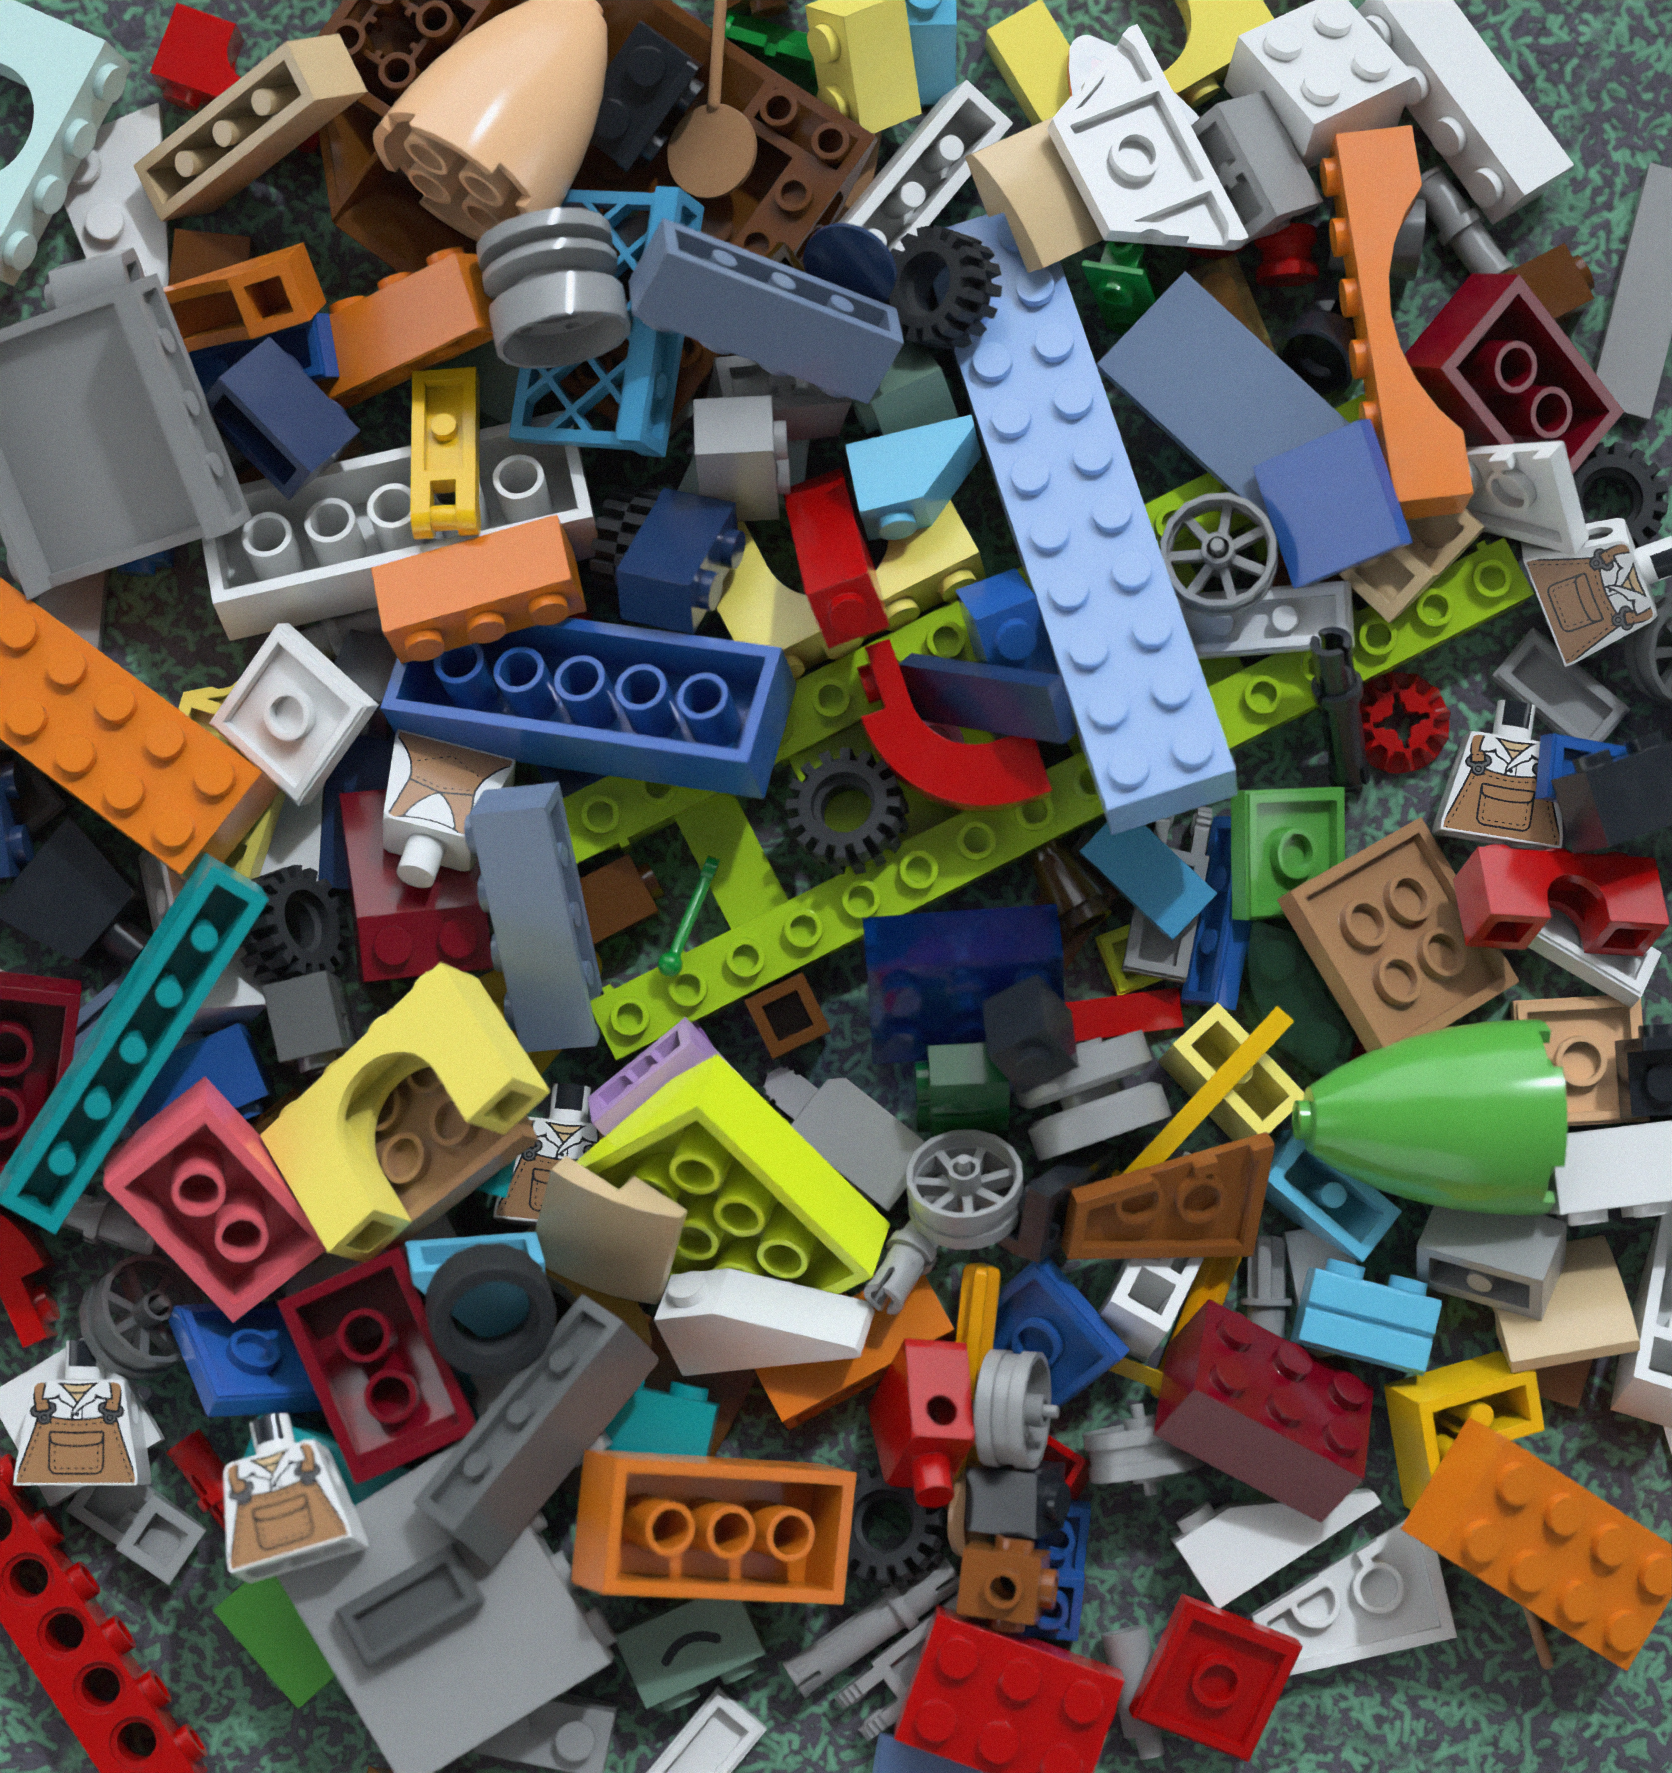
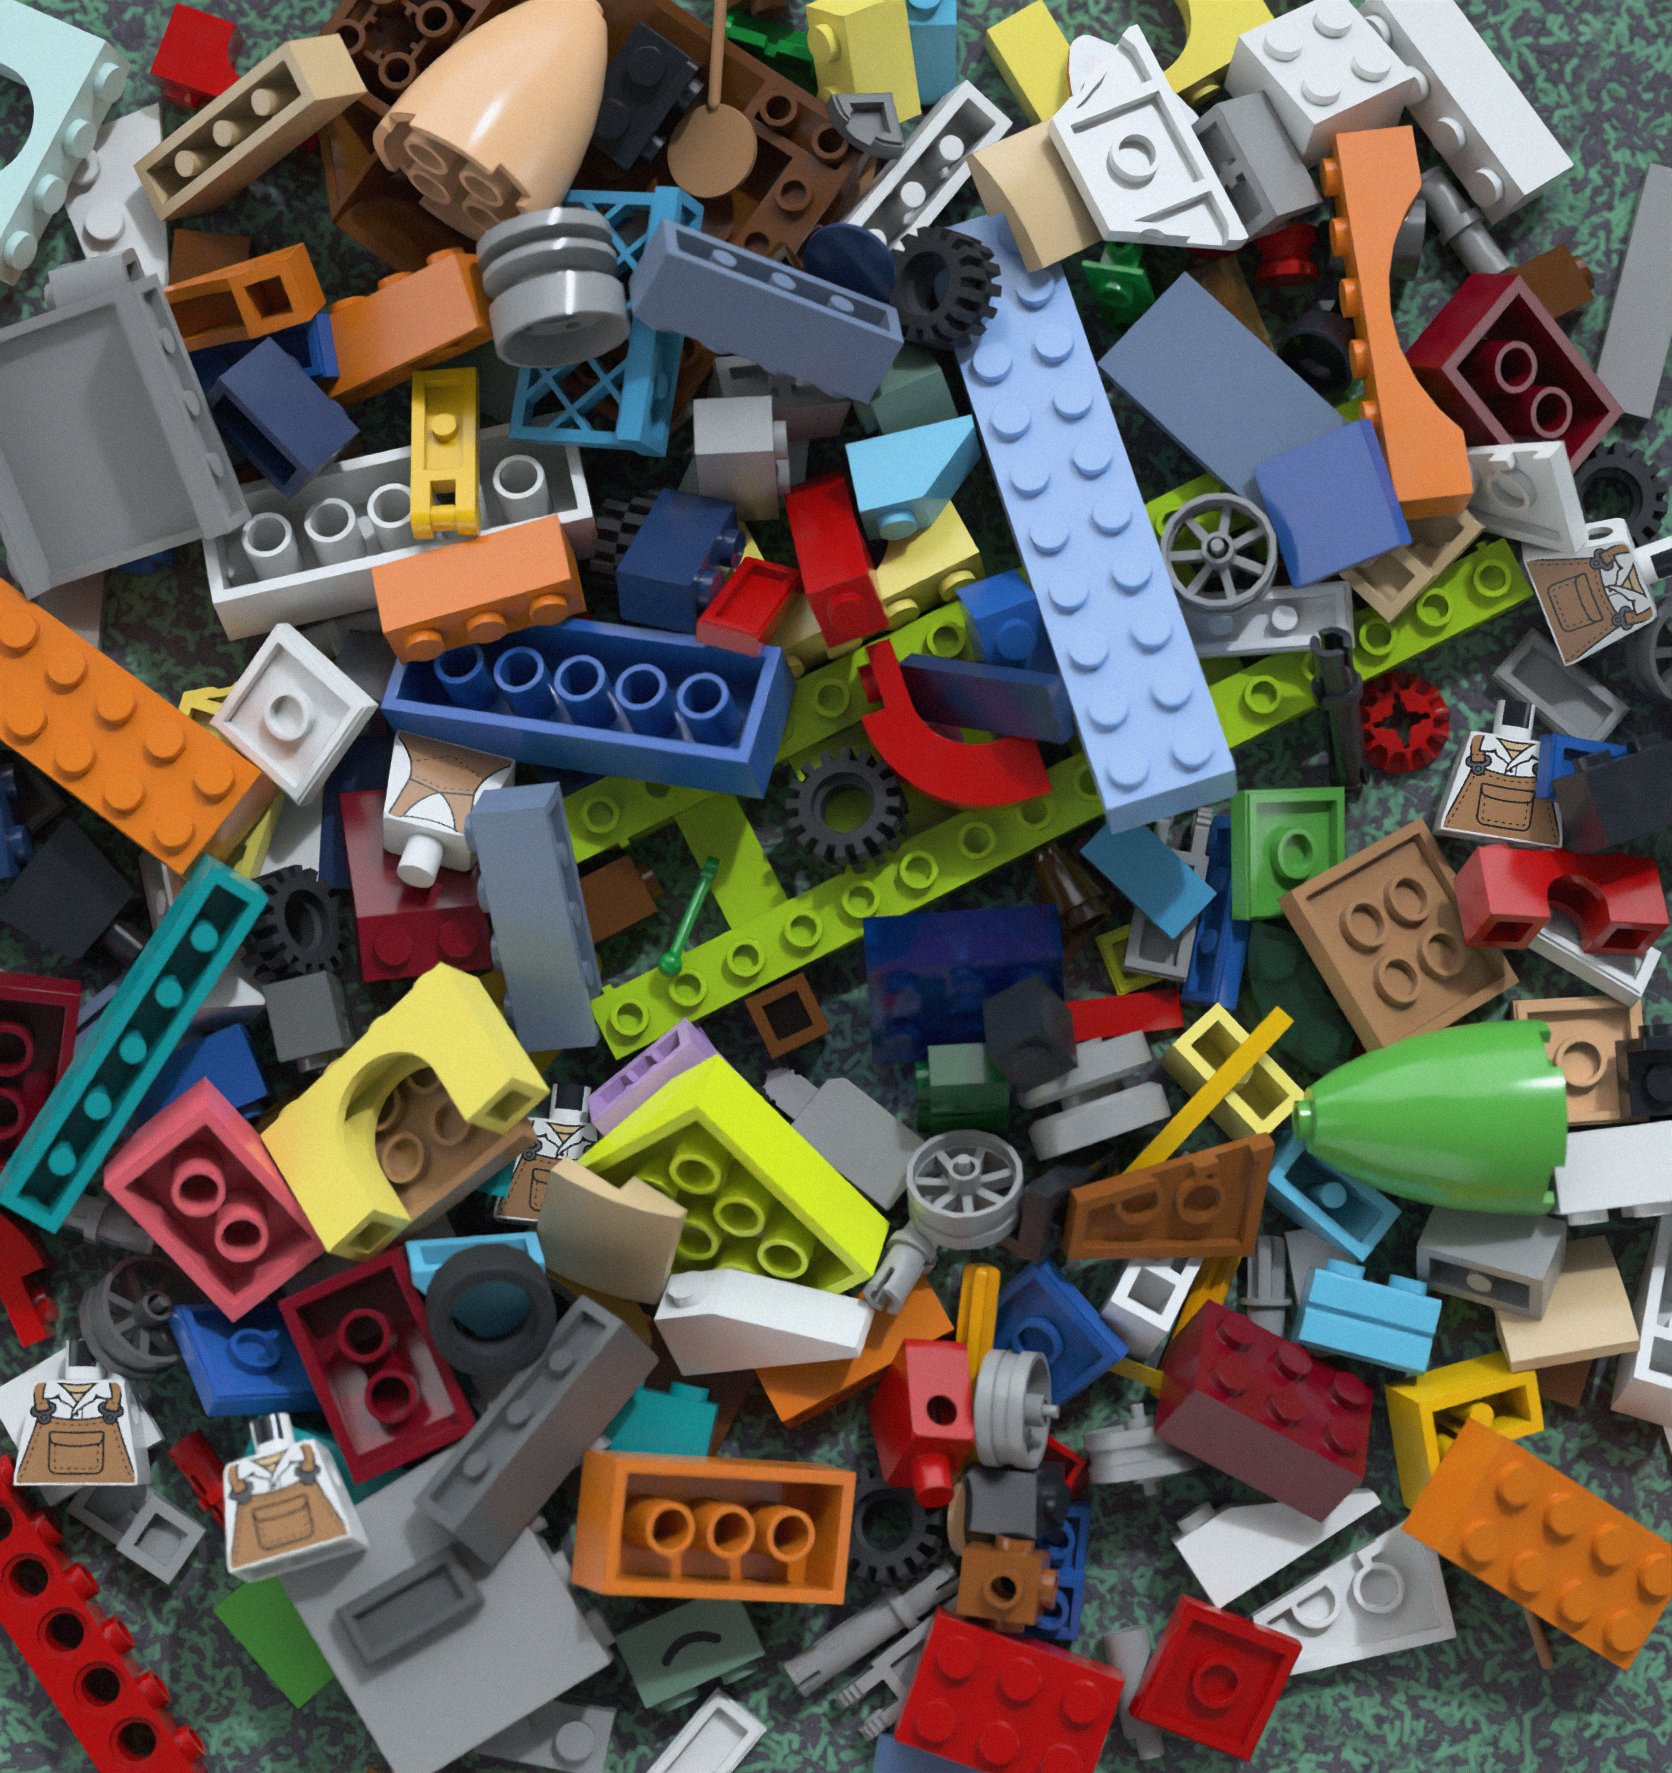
none -> red tile [696,556,805,658]
none -> dark grey tile [825,92,905,160]

